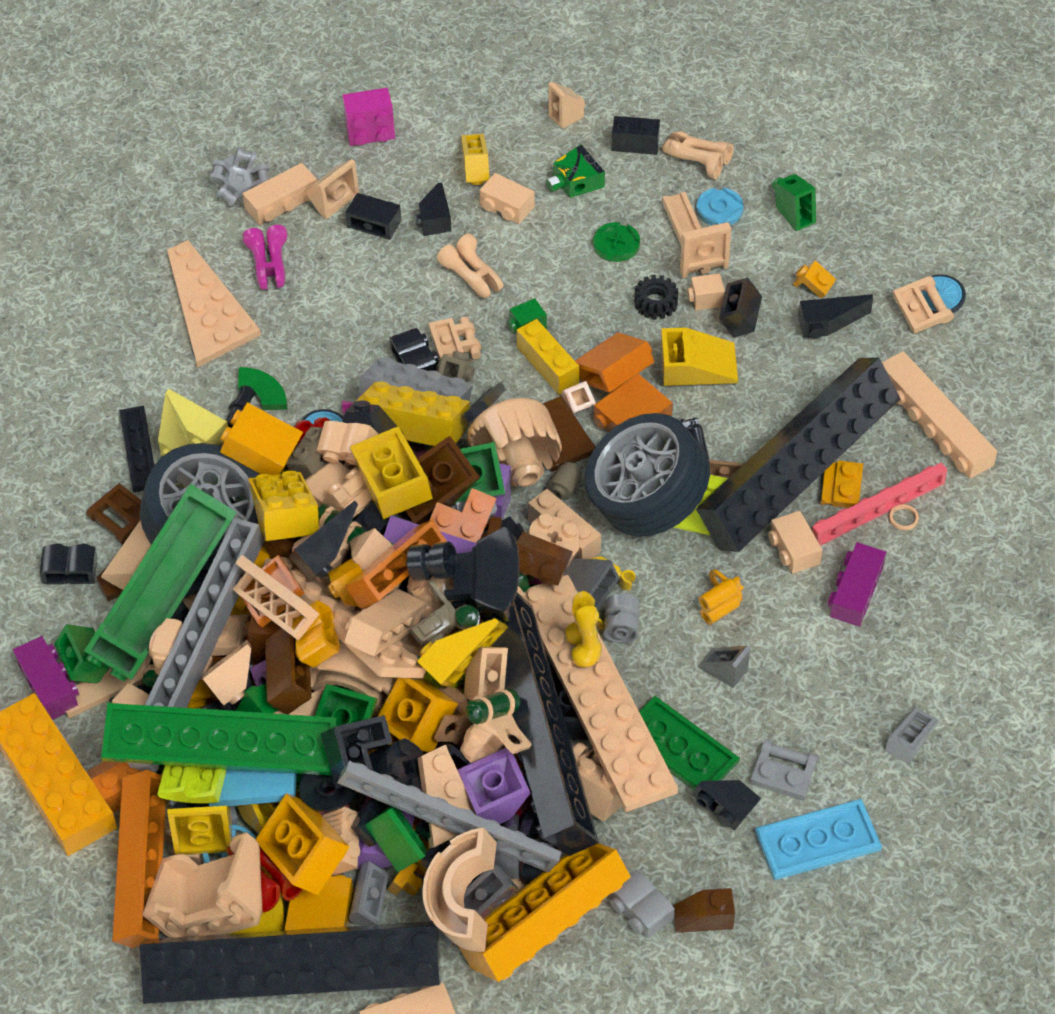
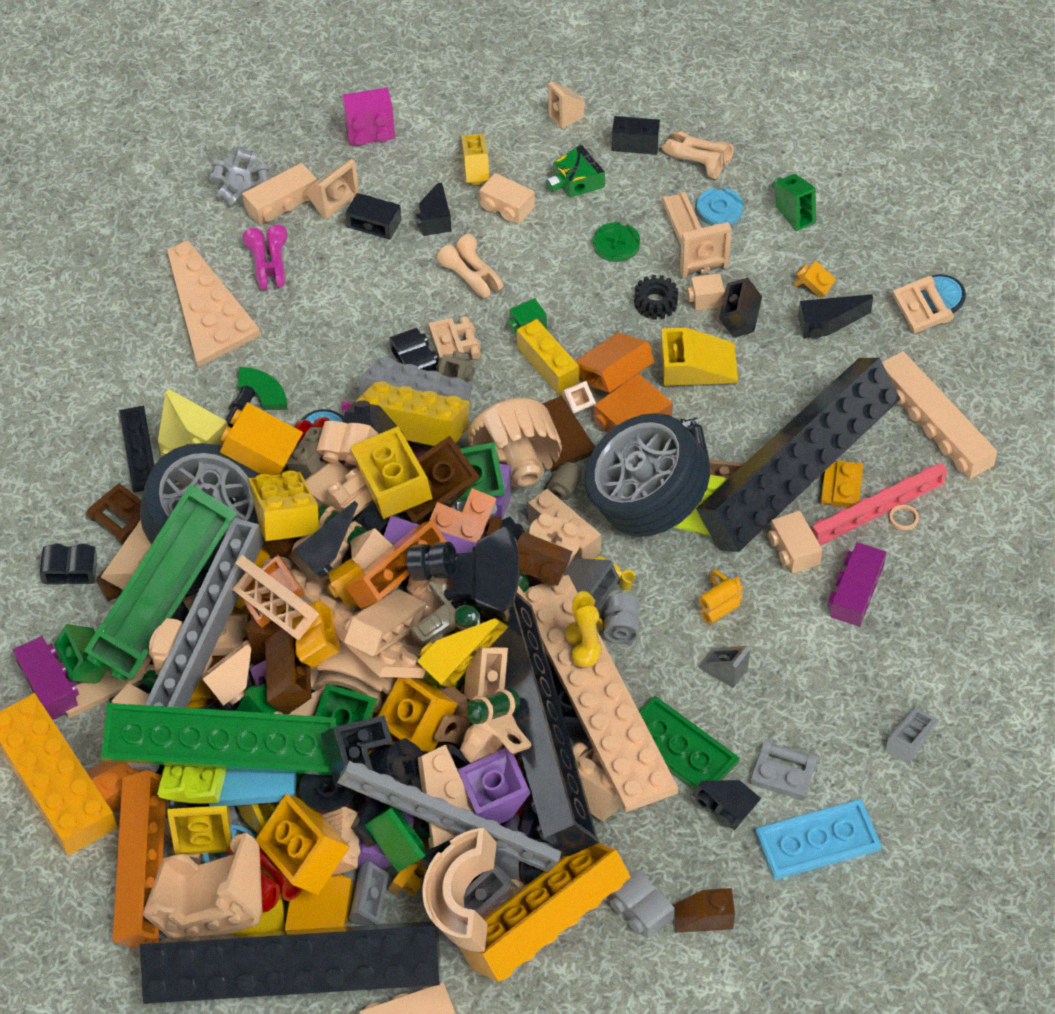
black tile [464,382,506,422] -> none

